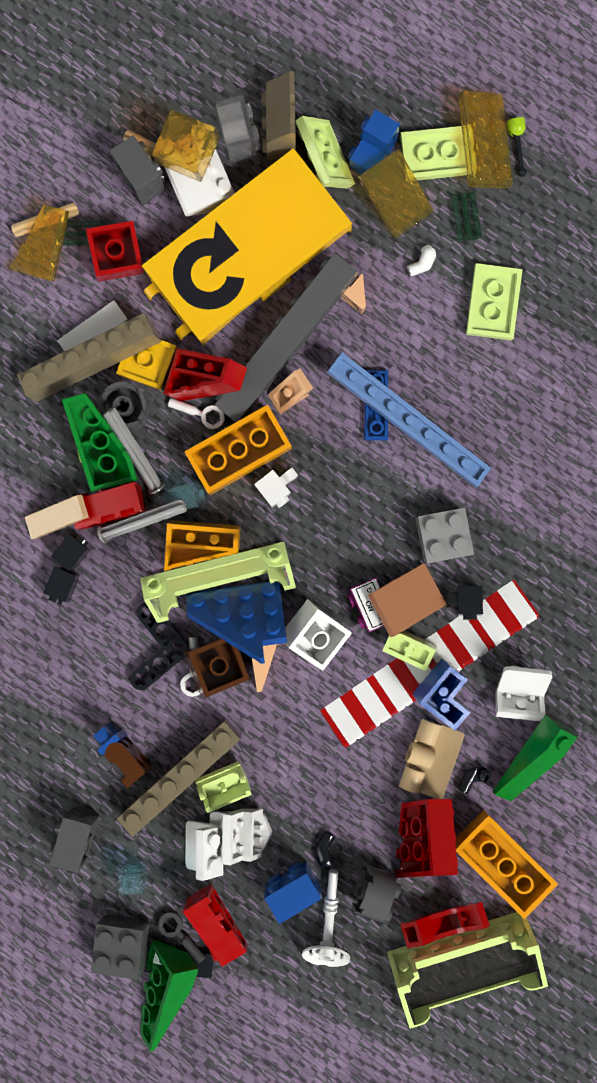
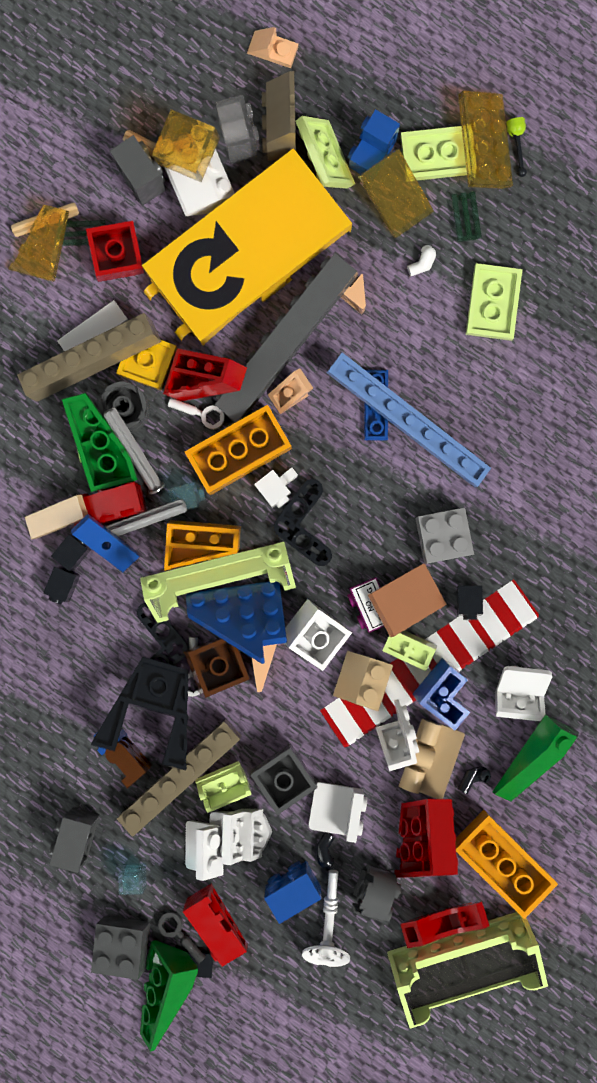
none -> blue tile [71,514,139,572]
none -> black wing [91,657,189,771]
none -> light nougat slope [247,27,298,68]
none -> dark grey brick [250,743,317,815]
none -> black beam [273,479,332,566]
none -> white bracket [309,782,367,843]
none -> tan slope [333,651,393,711]
none -> white bracket [376,699,419,771]

